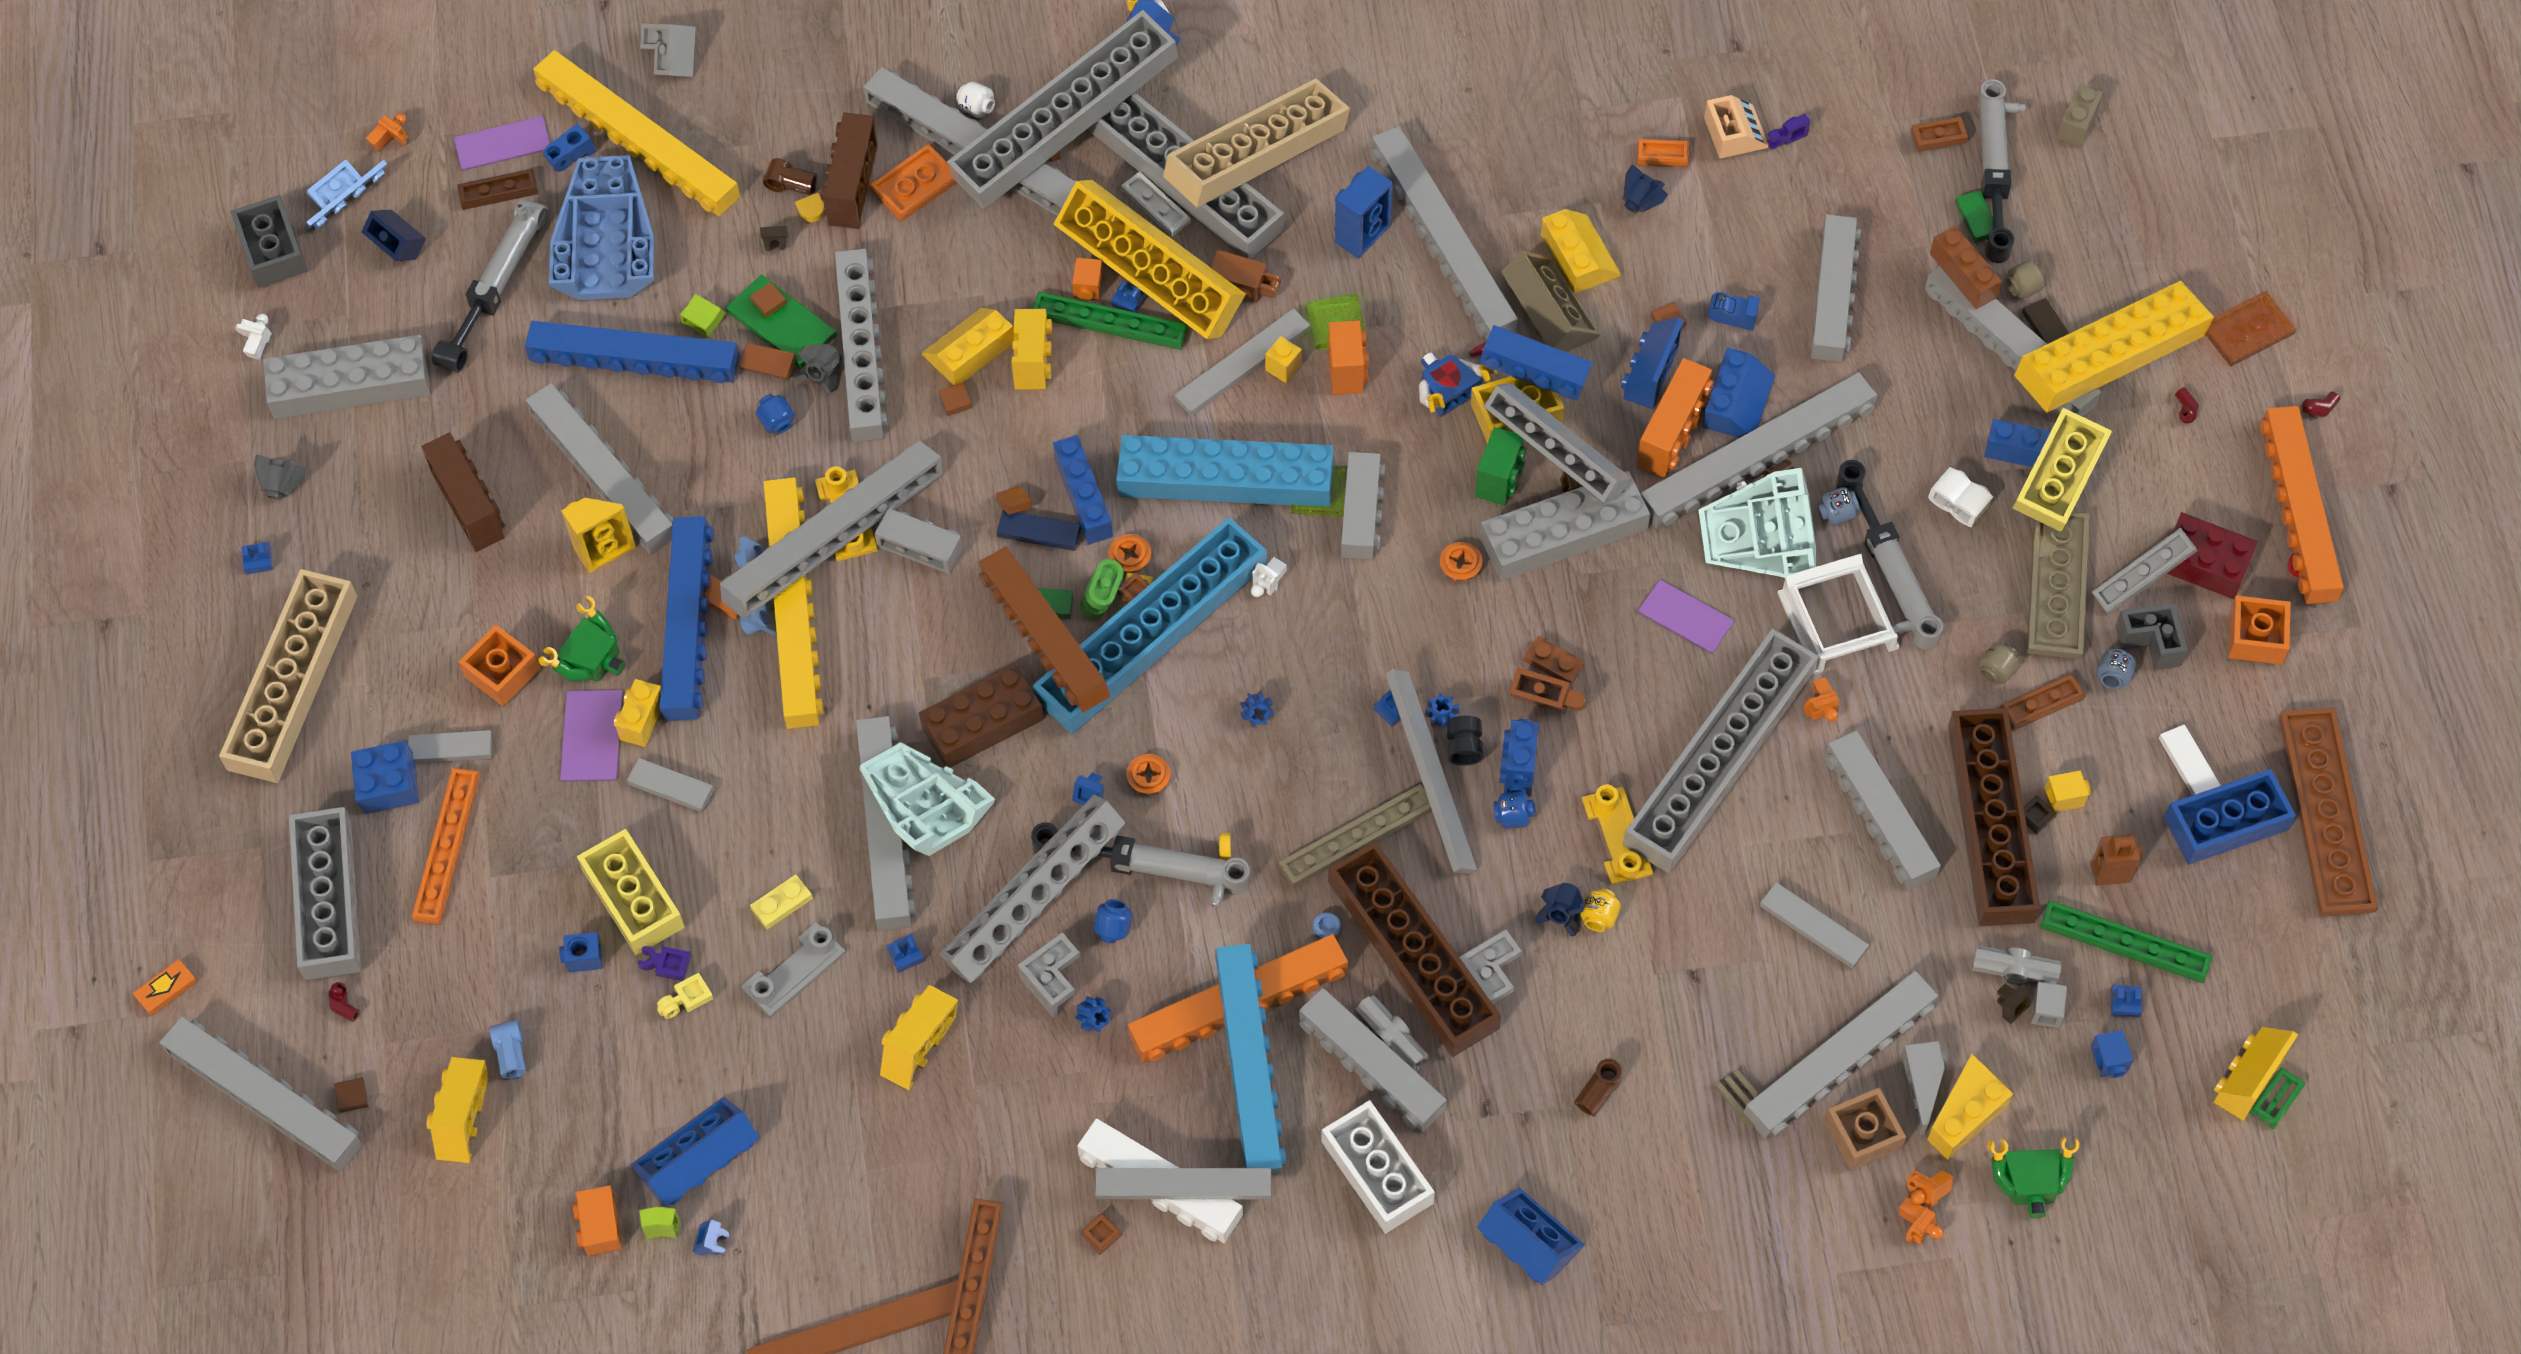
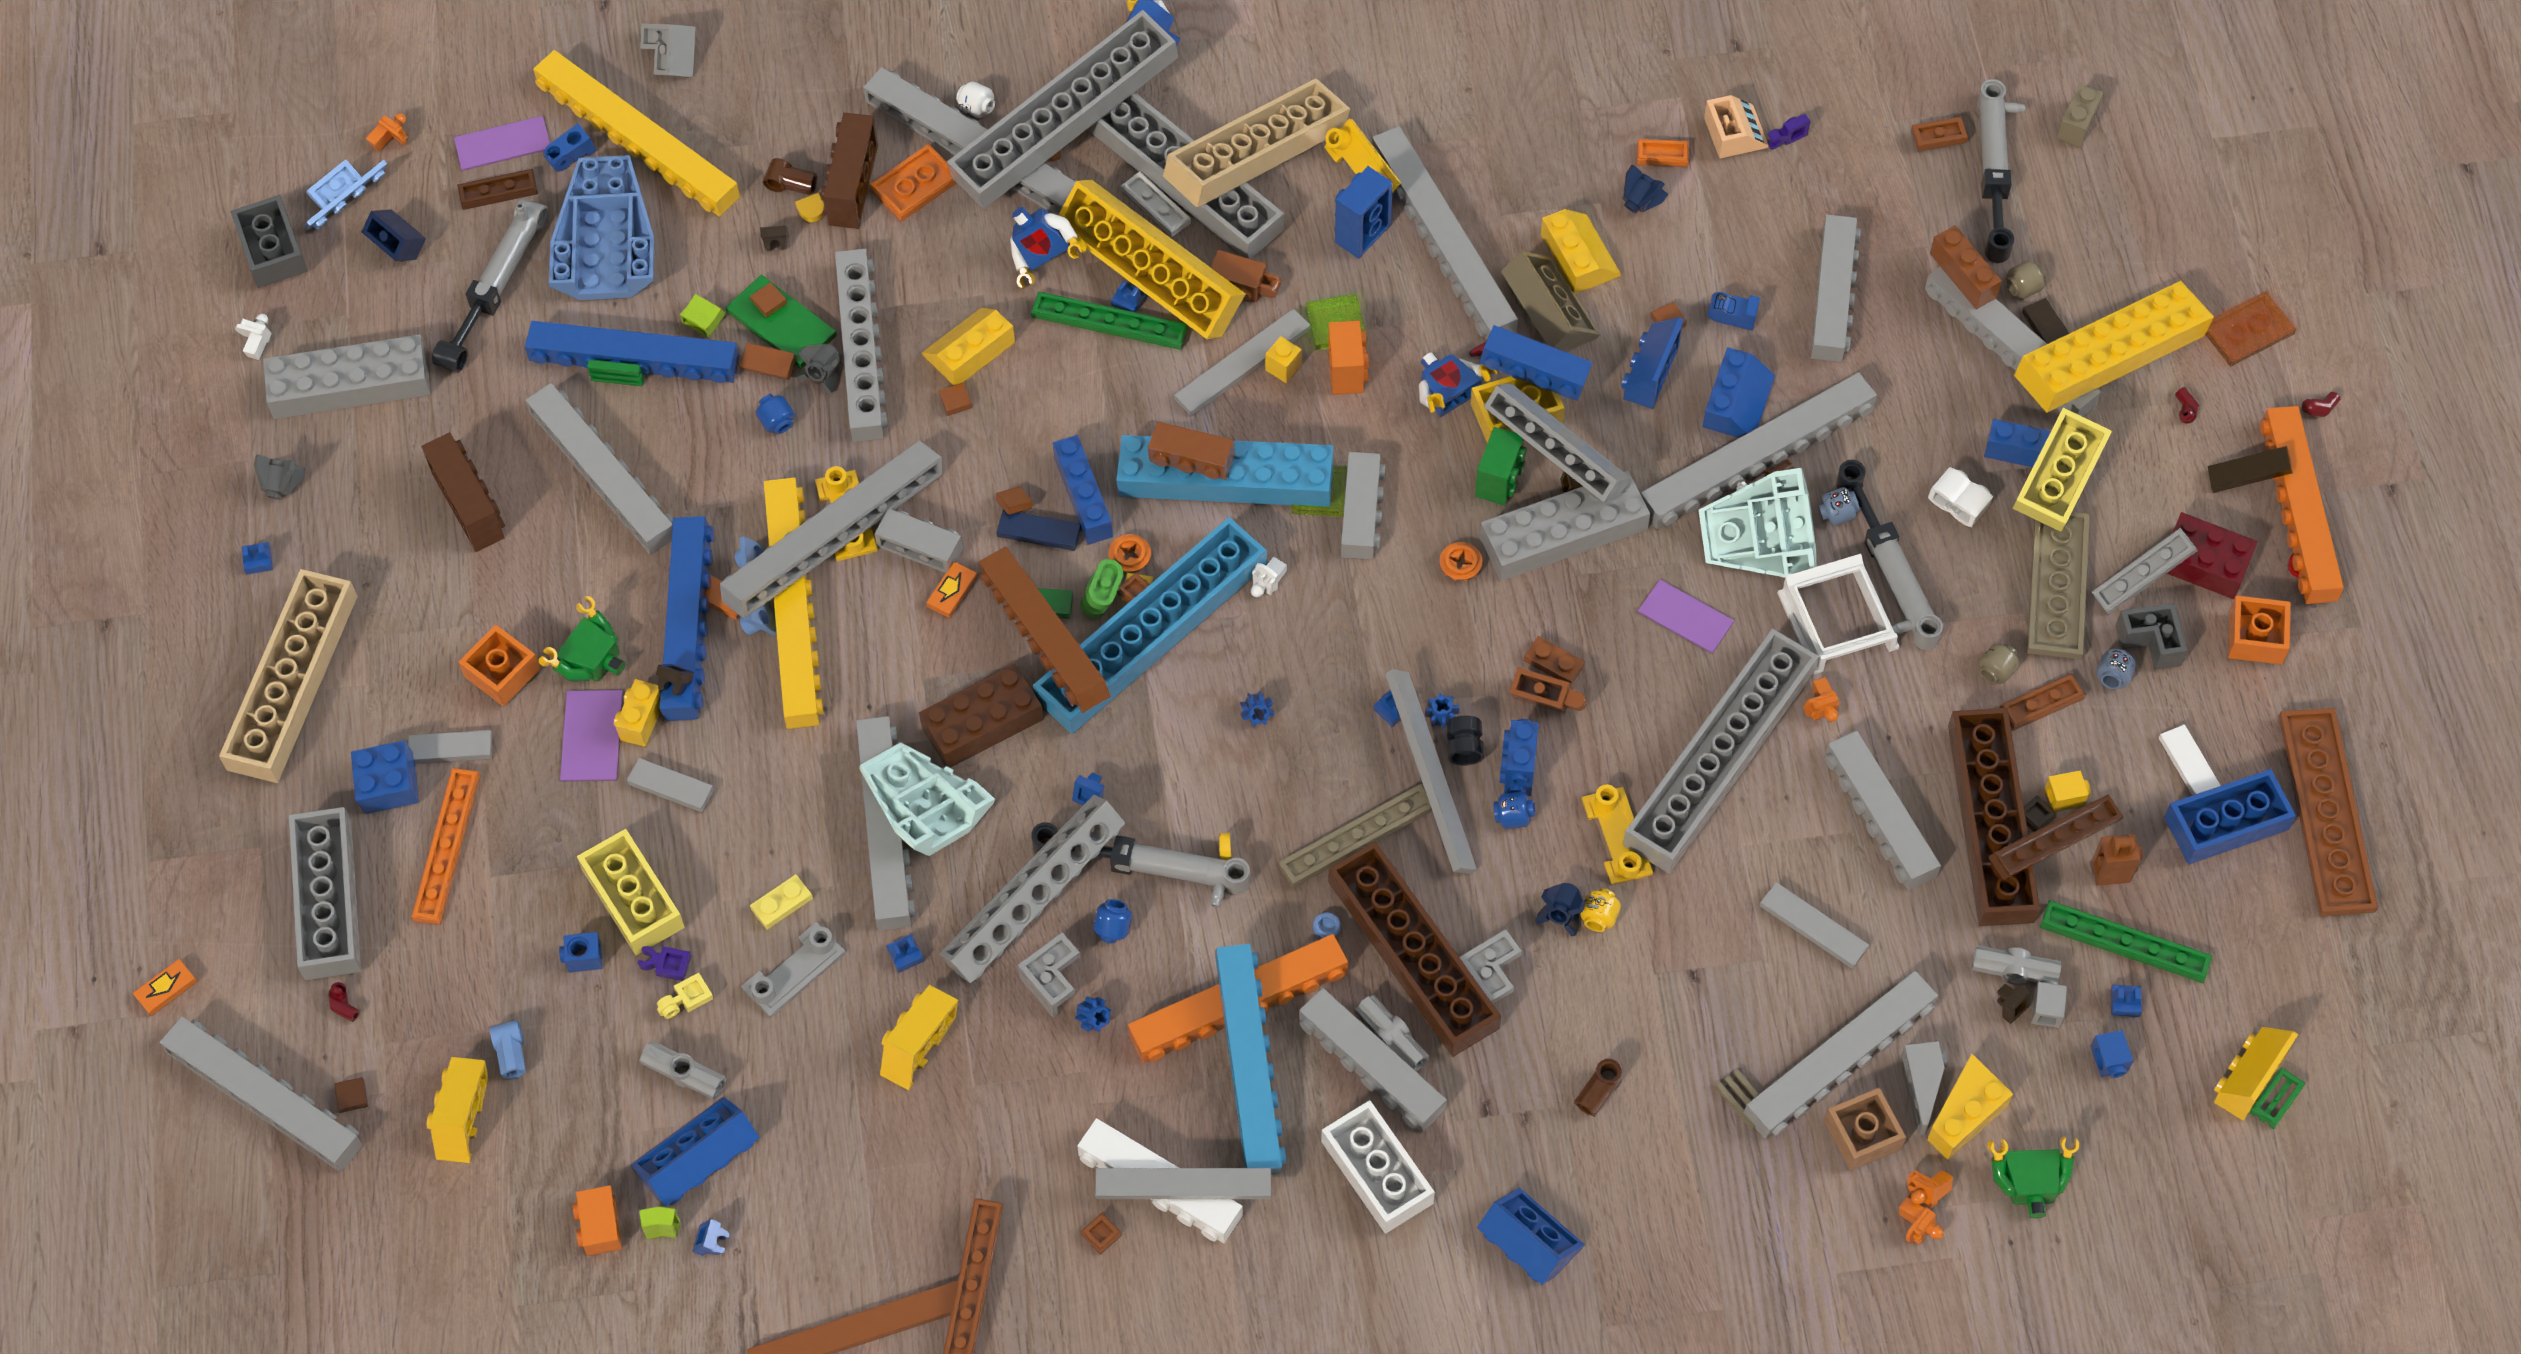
yellow slope [561,498,636,573] -> none
yellow wedge [1011,309,1052,390] -> none
orange brick [1072,258,1103,301] -> none
orange gear [1127,754,1171,796] -> none
orange brick [1636,358,1714,478] -> none
green tile [1955,190,1994,243] -> none
none -> green tile [587,360,644,387]
none -> light grey piece [639,1040,727,1100]
none -> dark brown tile [656,664,694,696]
none -> orange tile [926,562,978,618]
none -> torso [1010,207,1087,288]
none -> dark orange brick [1148,421,1235,480]
none -> yellow brick [1324,118,1401,193]
none -> reddish brown tile [1988,794,2124,881]
none -> dark brown tile [2208,446,2293,493]

